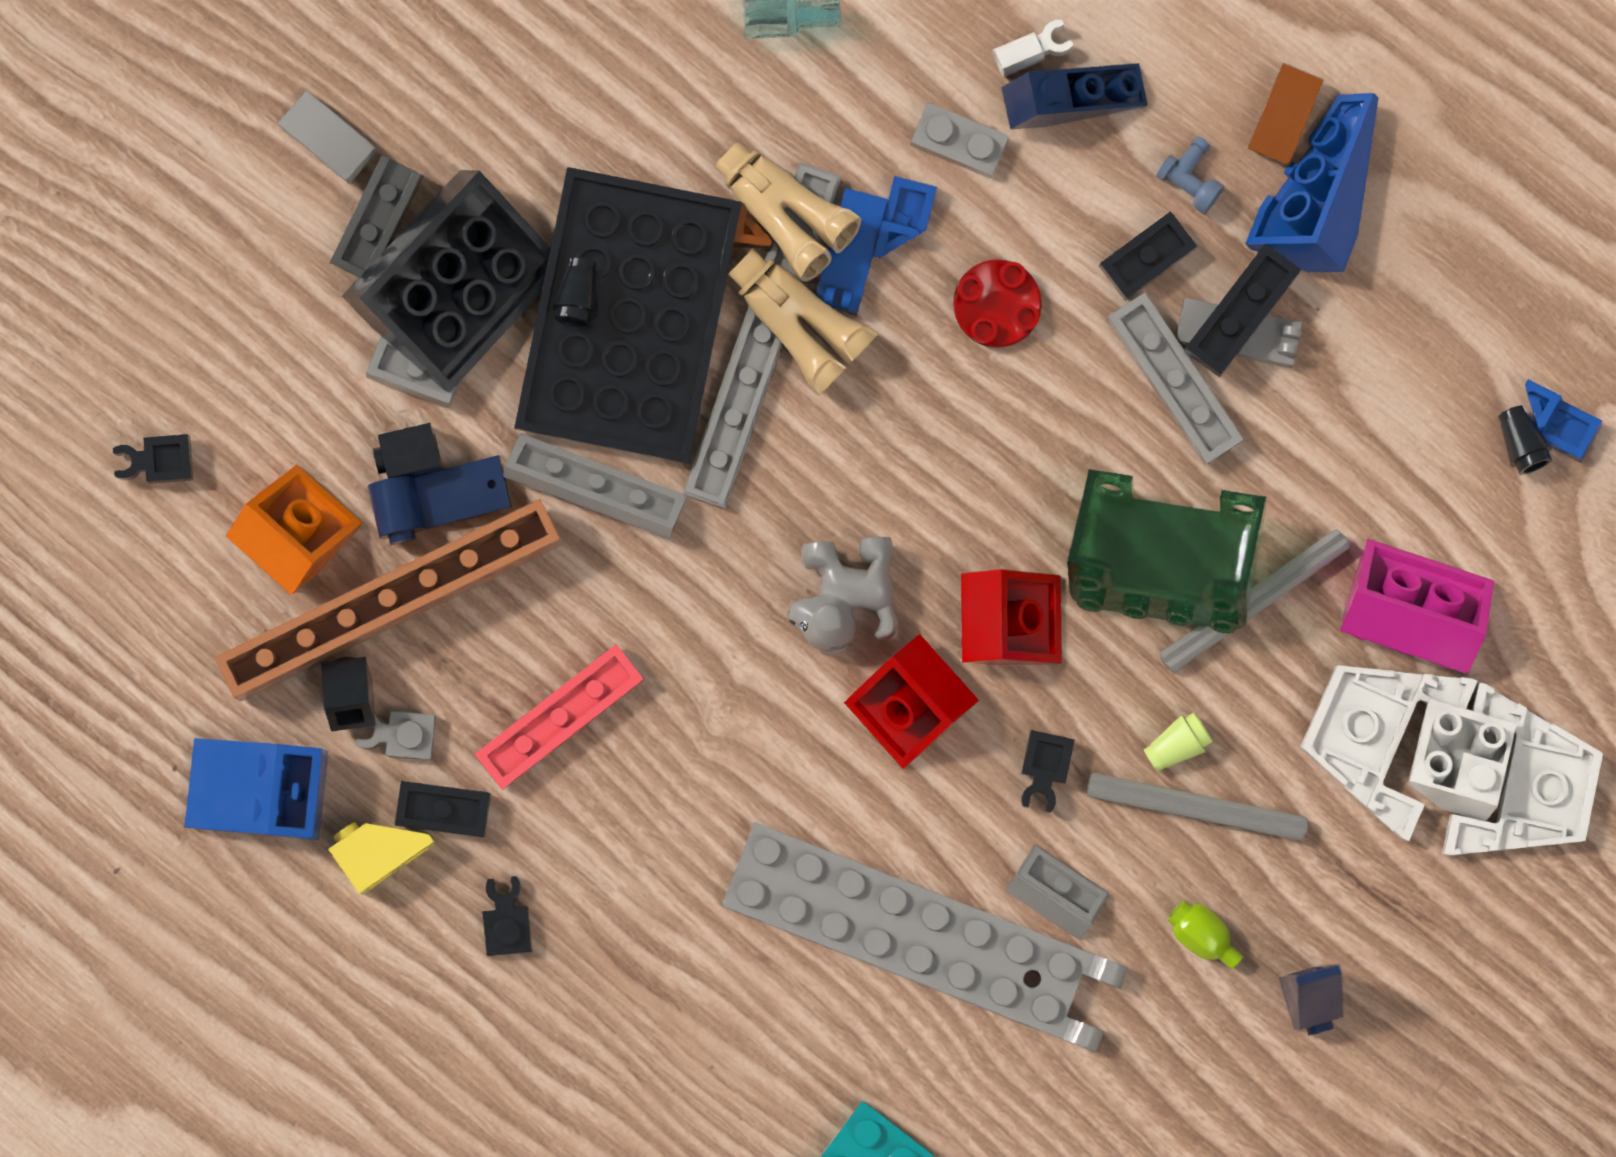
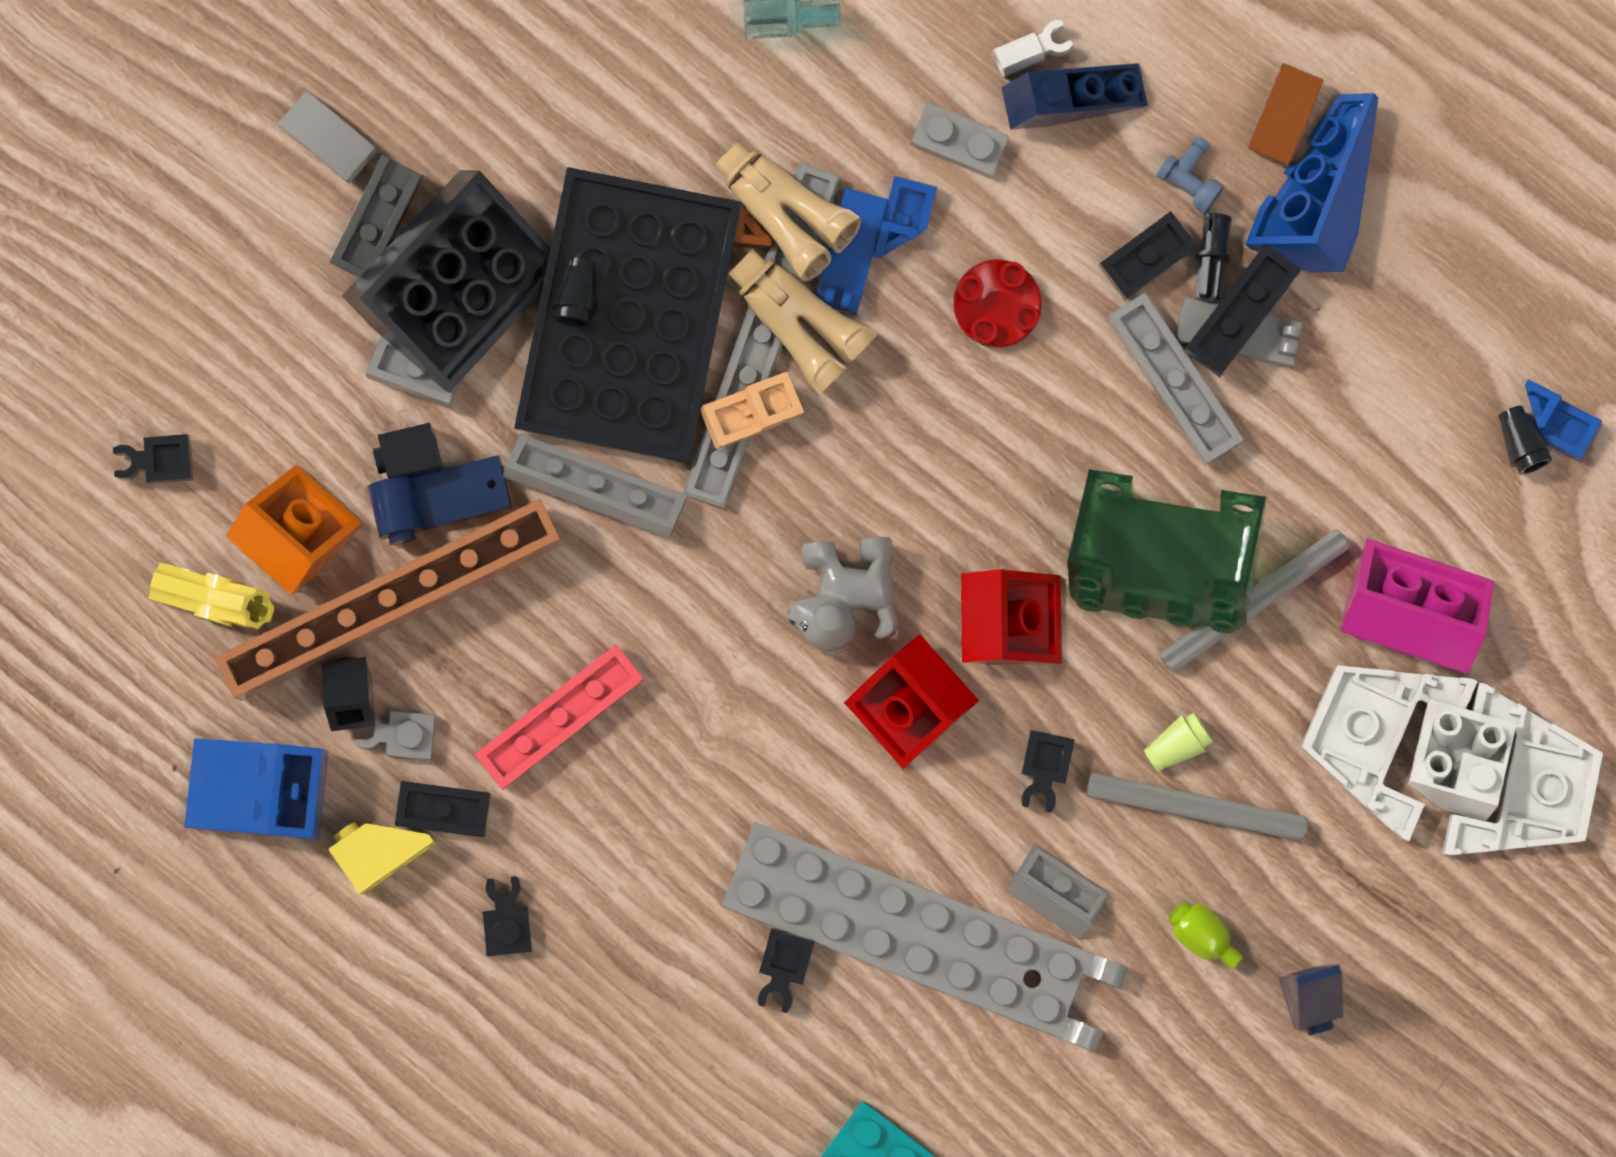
none -> light yellow piece [148,562,275,629]
none -> light nougat slope [700,372,804,450]
none -> black plate [758,928,815,1013]
none -> black axle [1195,213,1232,303]

